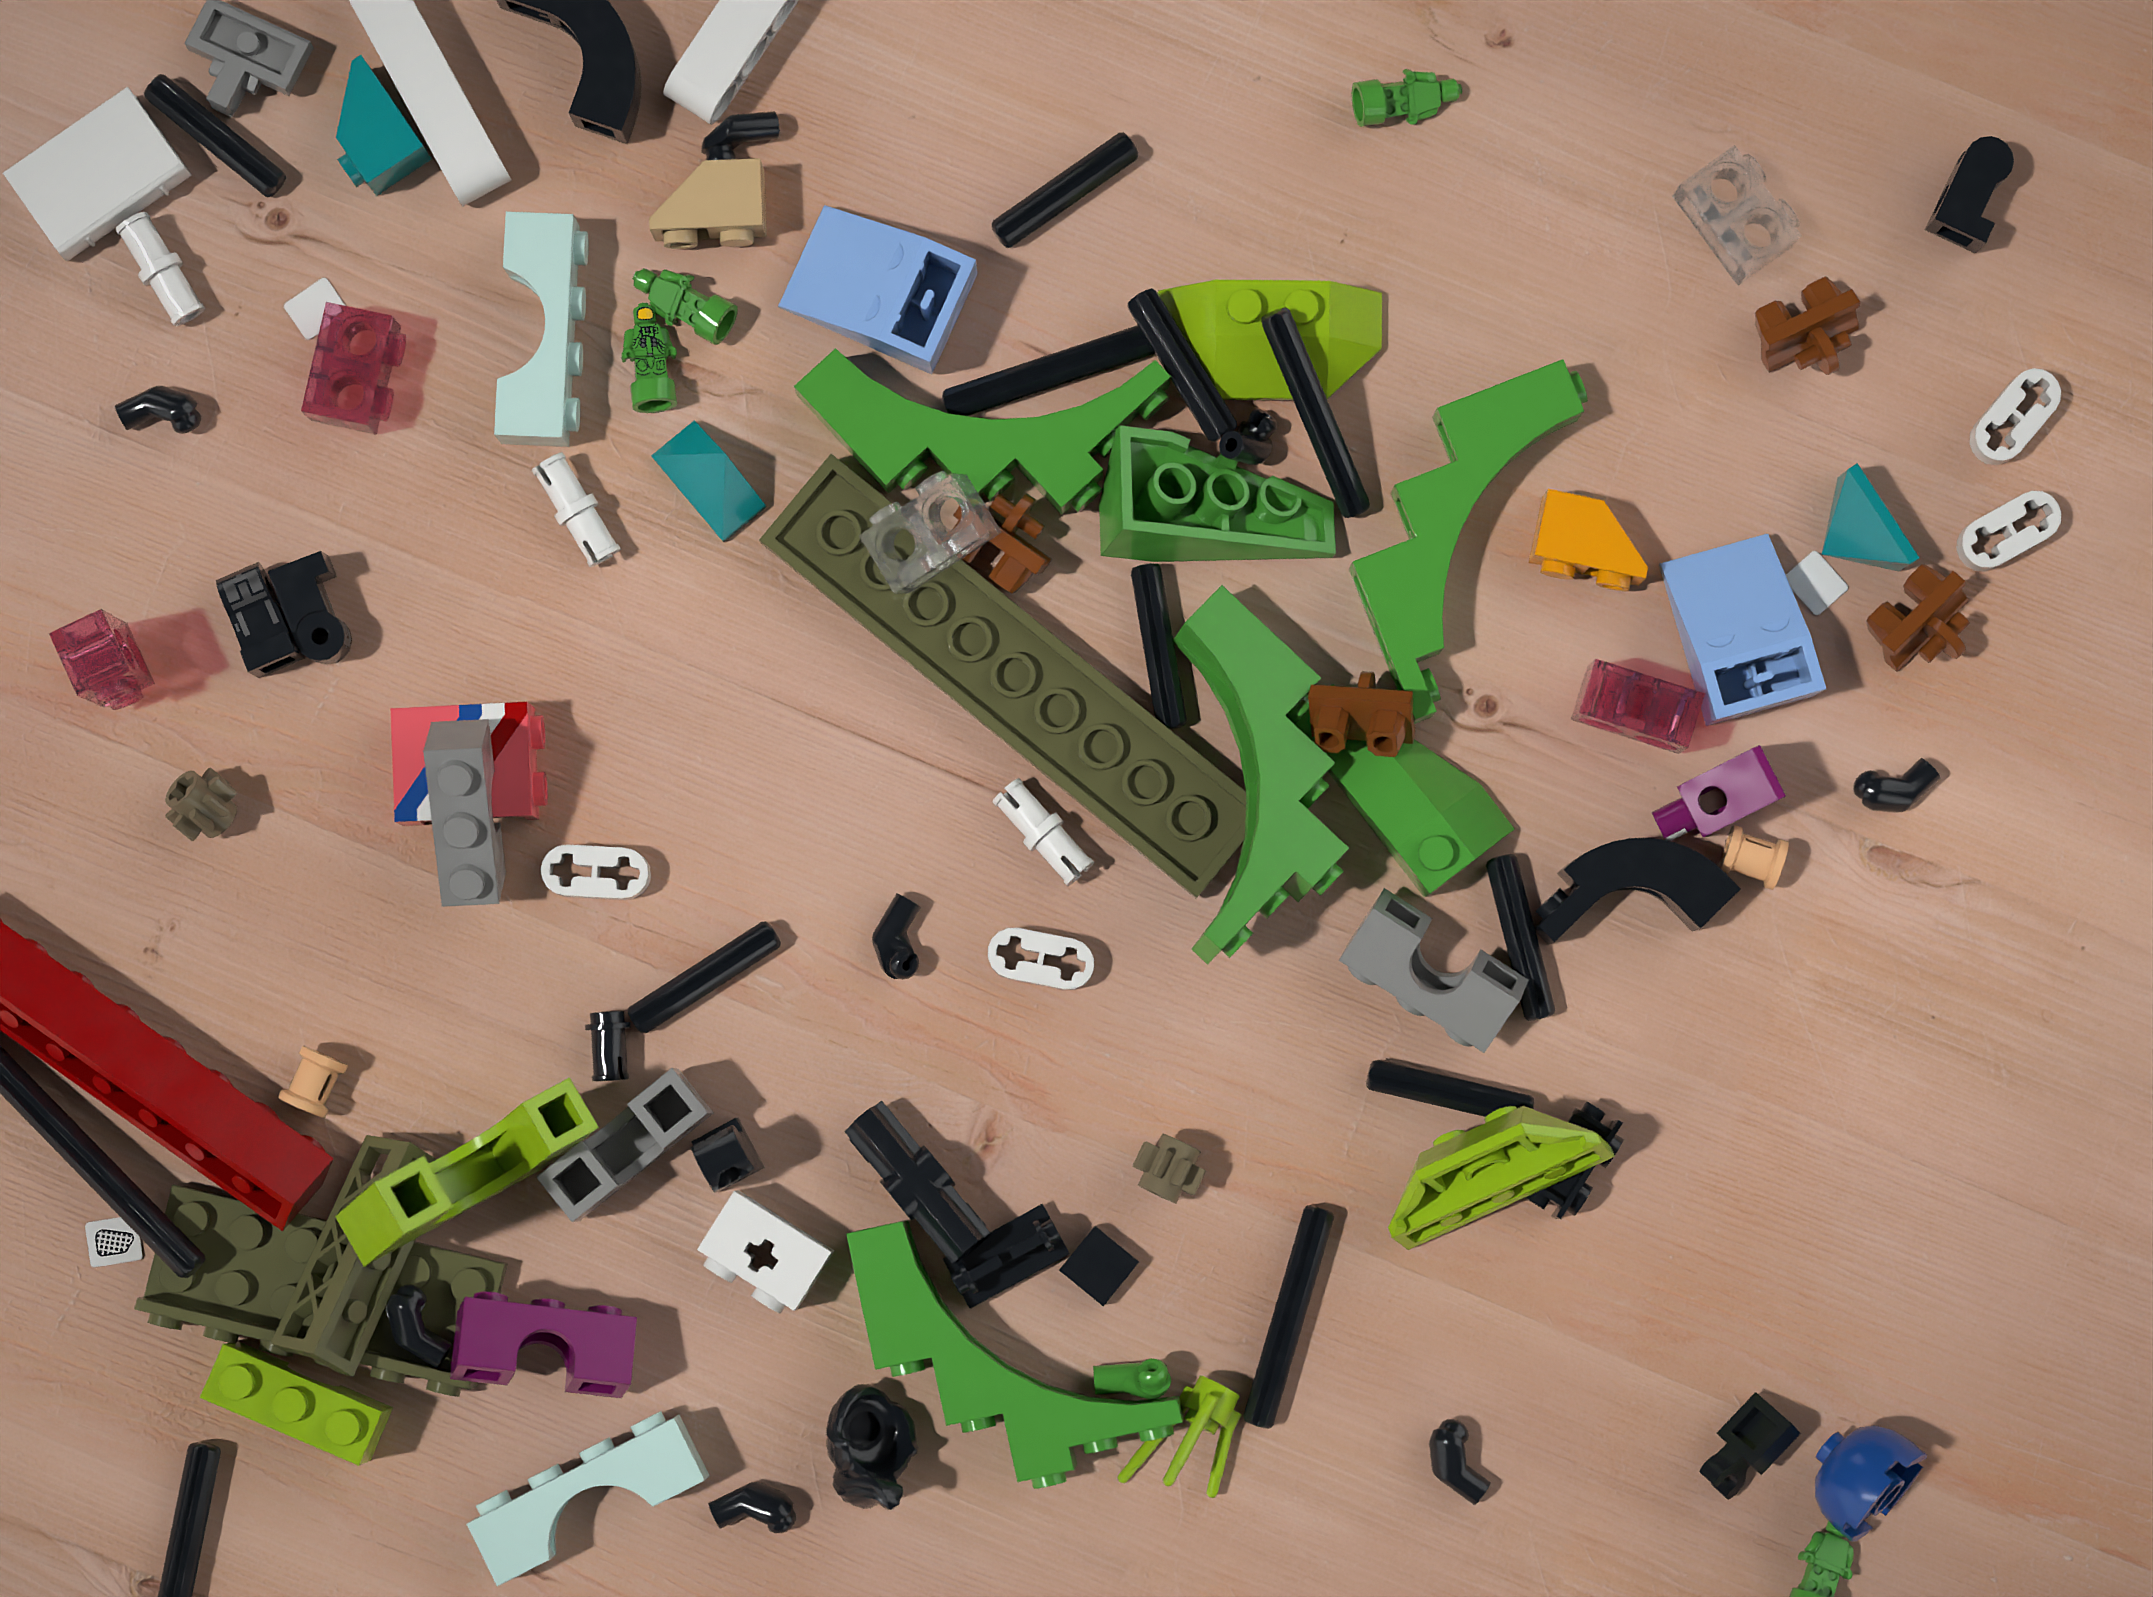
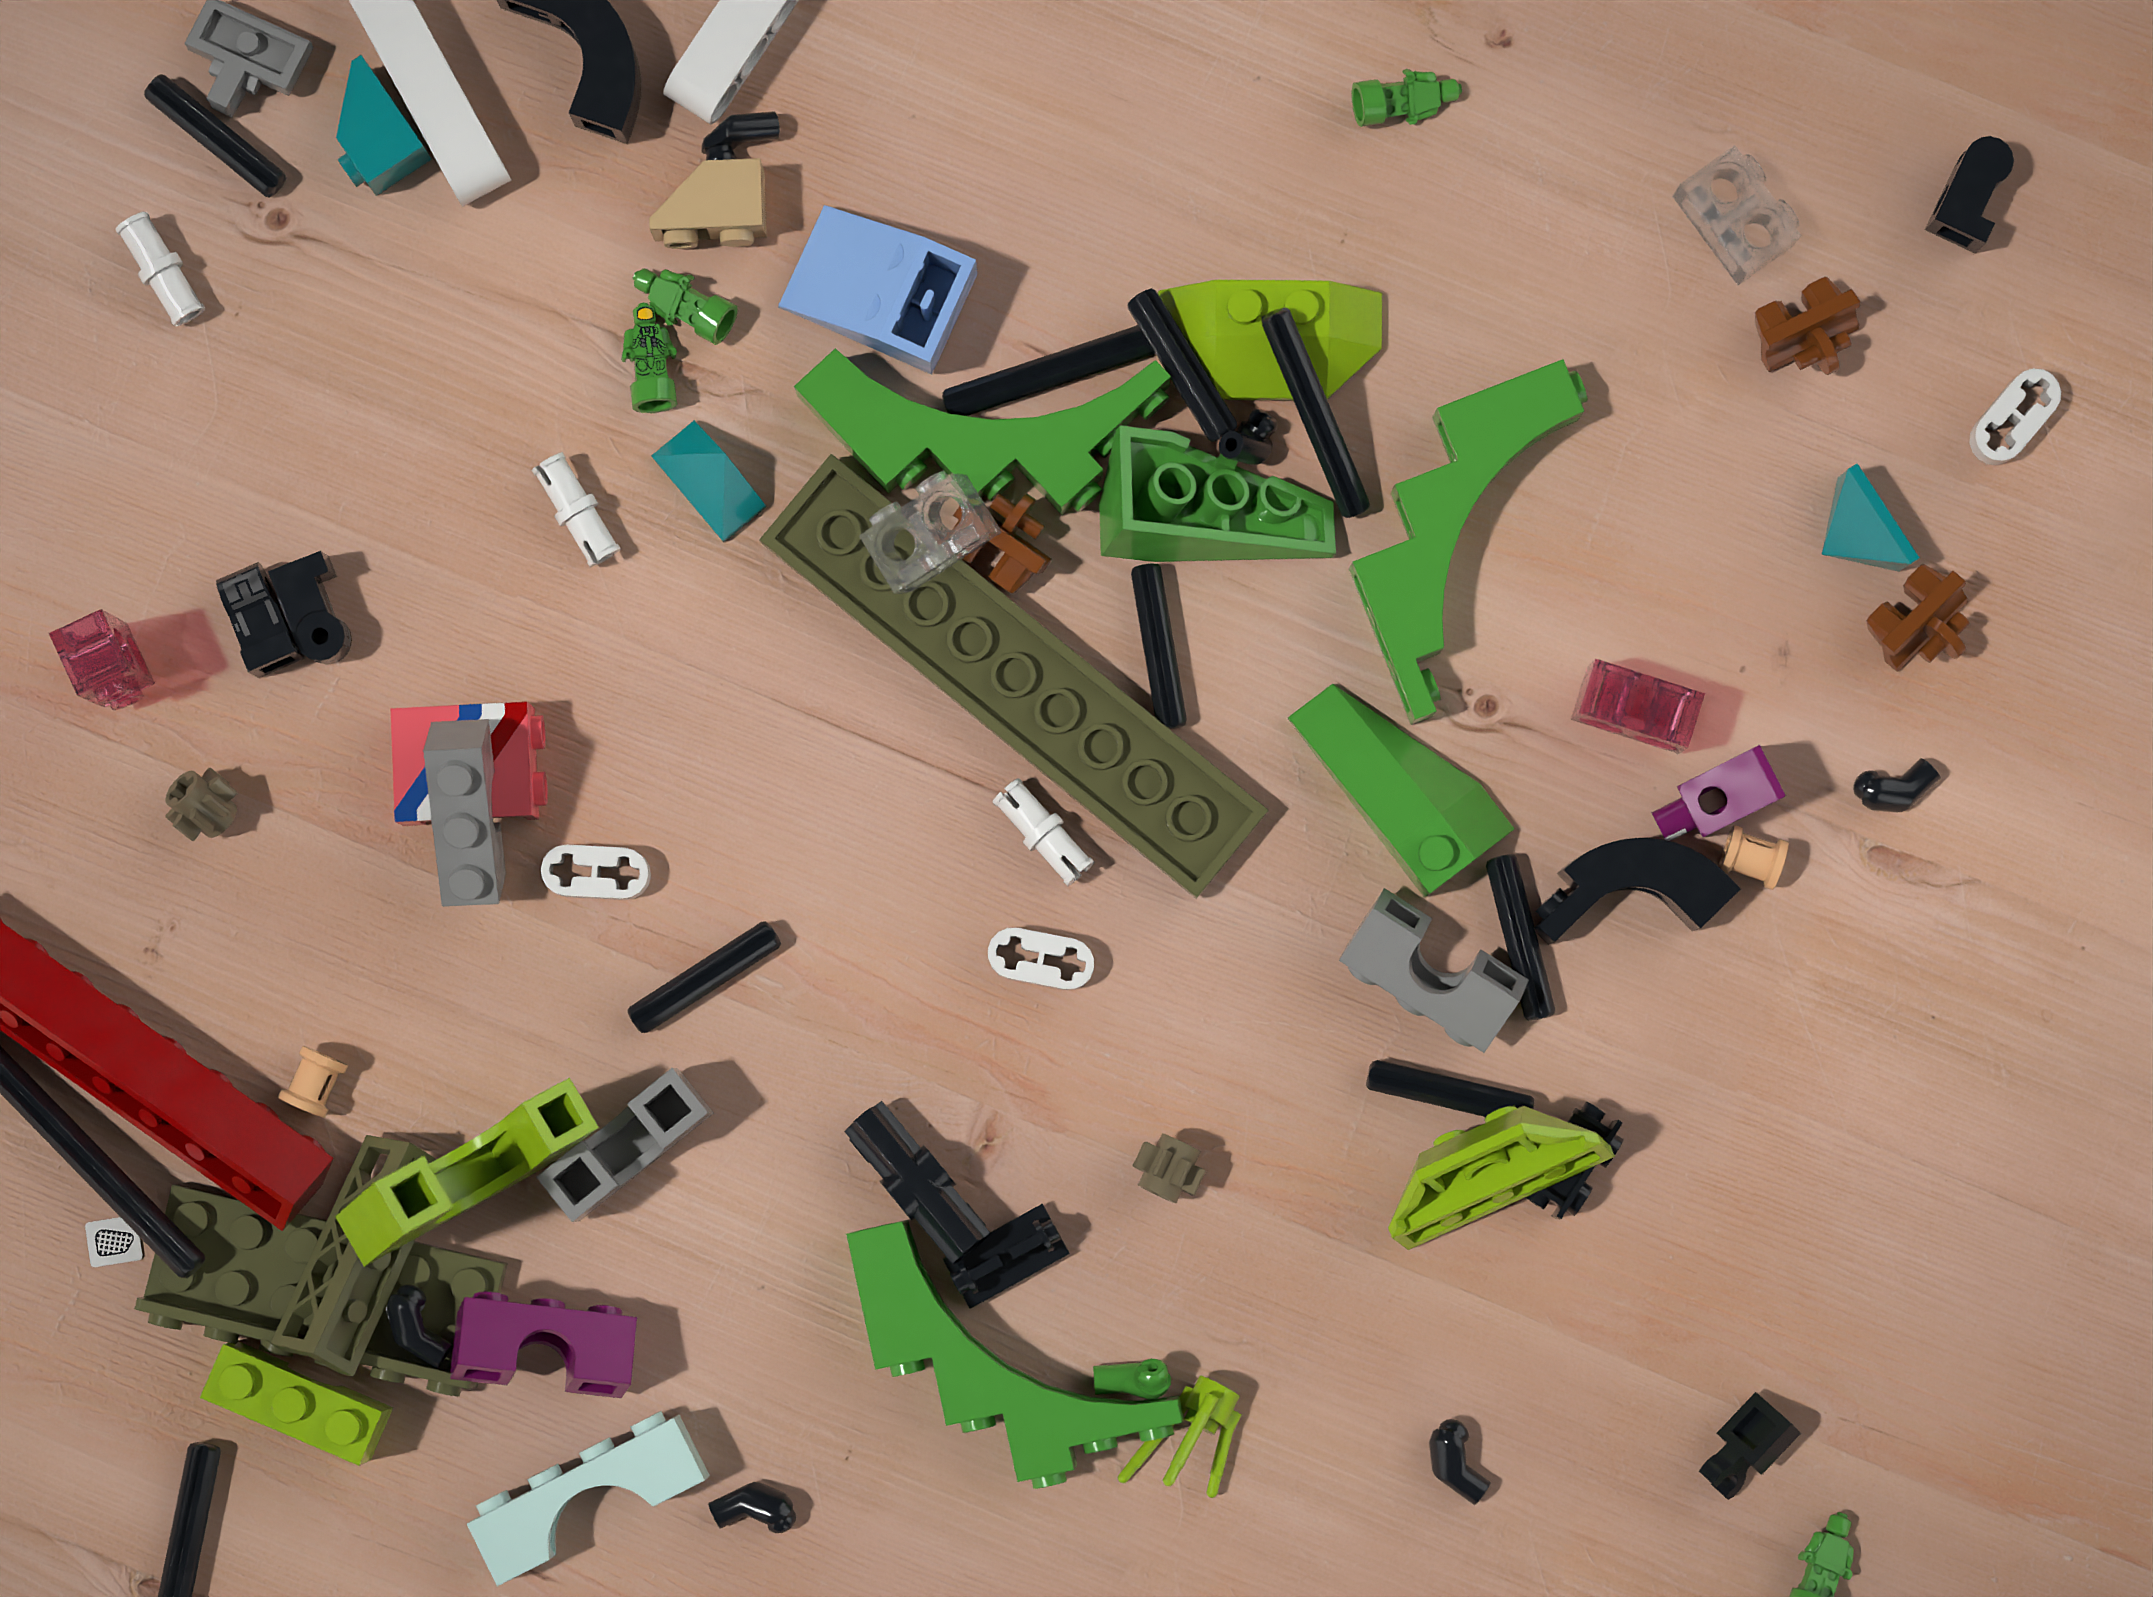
white piece [3,87,192,261] -> none
black arm [115,385,201,434] -> none
white sticker [284,278,349,340] -> none
clear pink brick [301,302,406,435] -> none
light aqua arch [494,211,589,447] -> none
black pin [585,1011,631,1081] -> none
black leg [691,1118,765,1193] -> none
white brick [697,1190,834,1314] -> none
black hair [826,1384,919,1510] -> none
black arm [872,893,921,980] -> none
black axle [991,132,1138,248] -> none
black tile [1059,1226,1139,1306] -> none
bright green arch [1173,585,1349,965] -> none
black axle [1243,1205,1334,1429] -> none
dark orange hips [1308,671,1416,757] -> none
light orange slope [1528,489,1648,591] -> none
light blue slope [1659,534,1826,726] -> none
white sticker [1786,551,1848,616] -> none
blue cylinder [1815,1425,1927,1542] -> none
white beam [1956,491,2061,572] -> none

